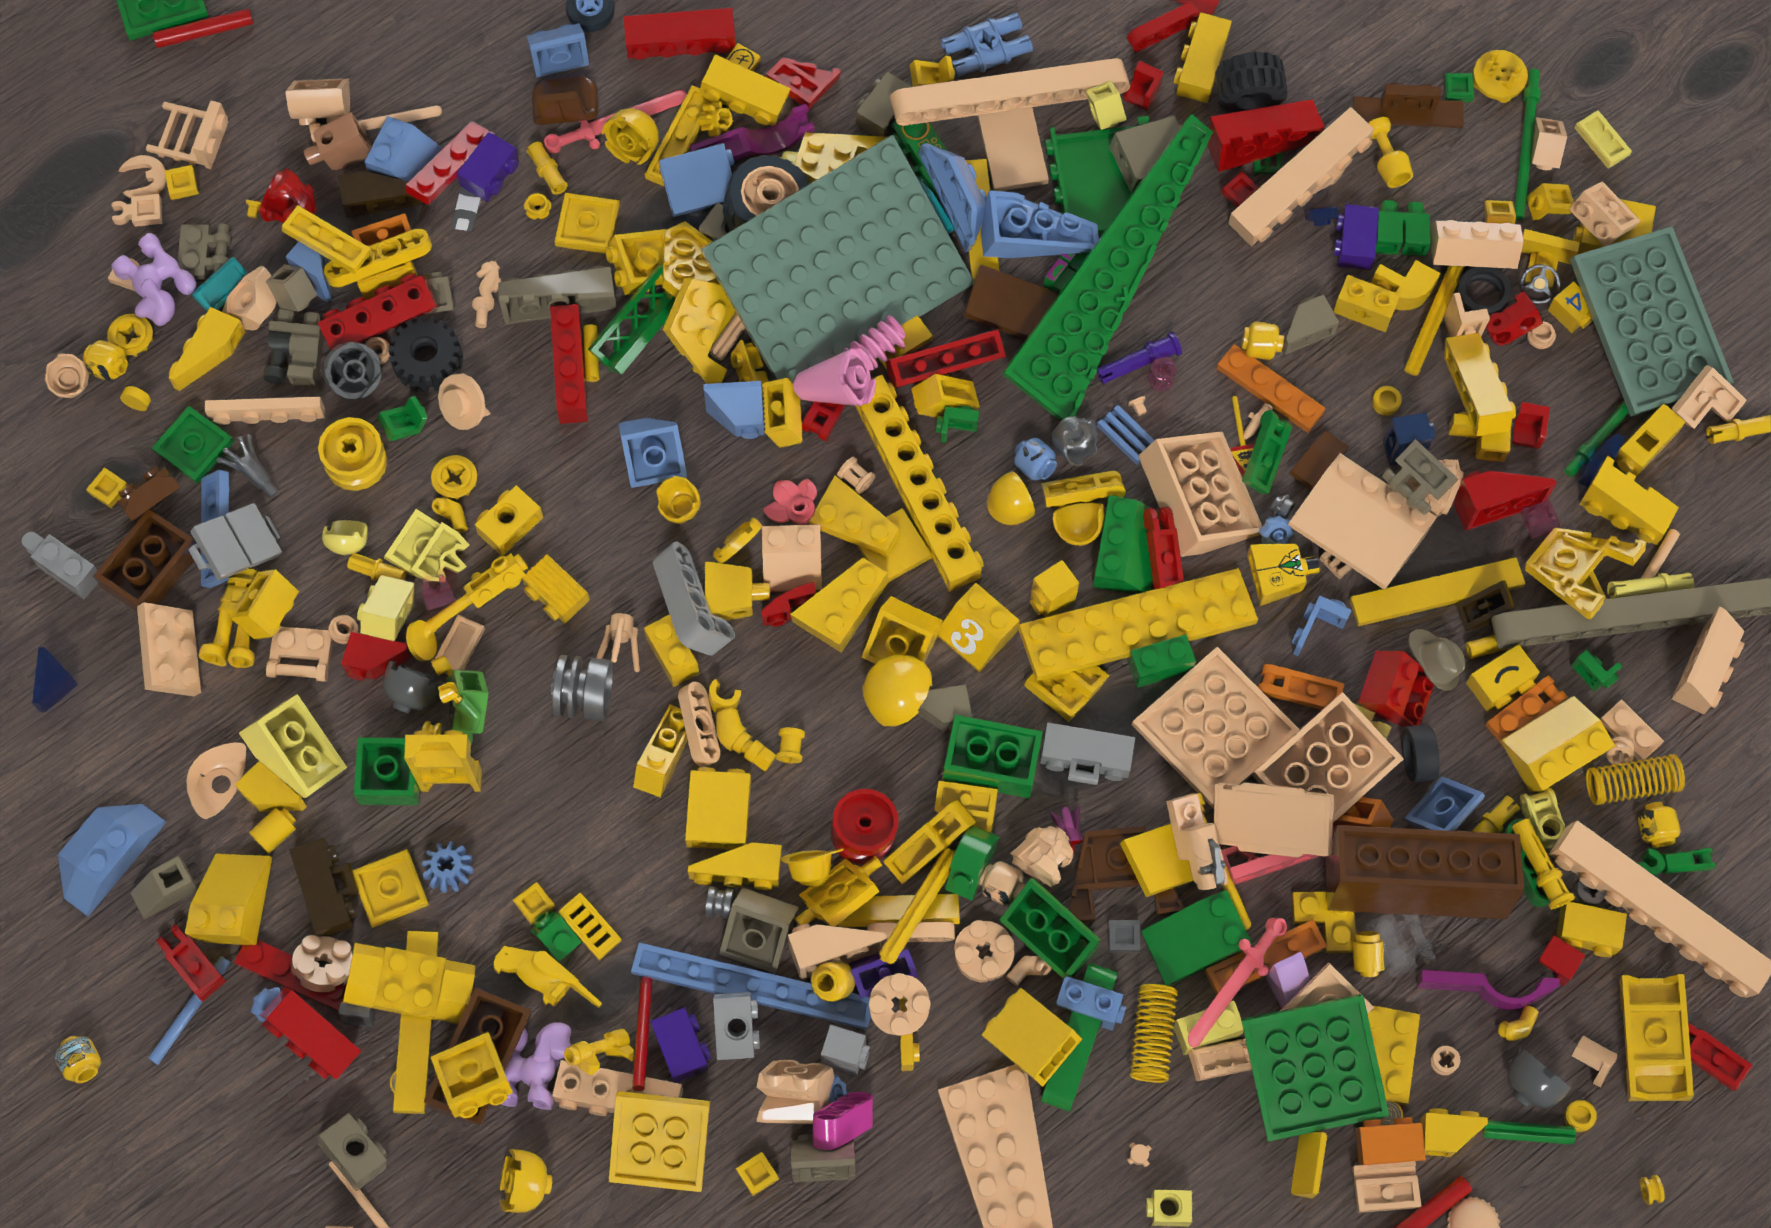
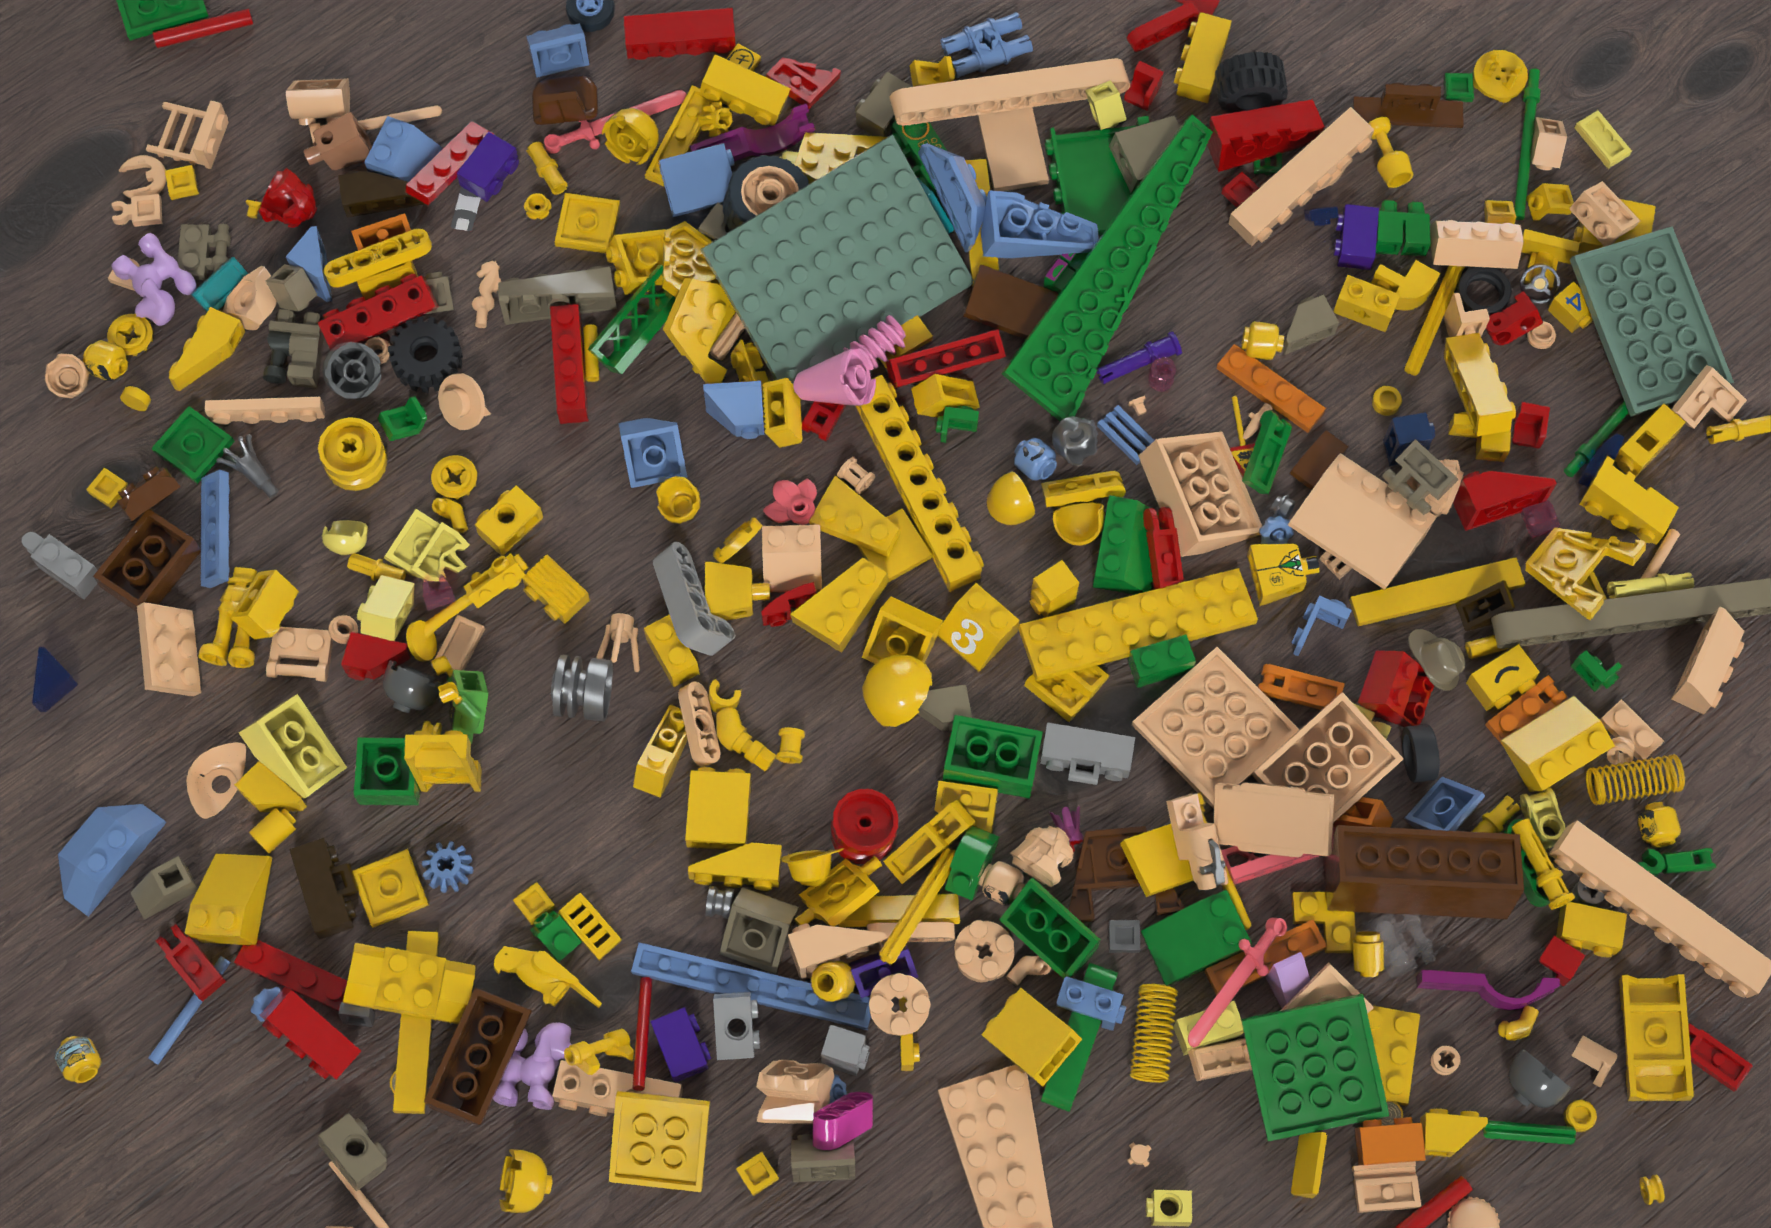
light grey piece [188,503,282,581] -> none
yellow plate [282,205,370,274] -> none
light nougat plate [292,935,353,992] -> none
yellow plate [430,1032,513,1118] -> none

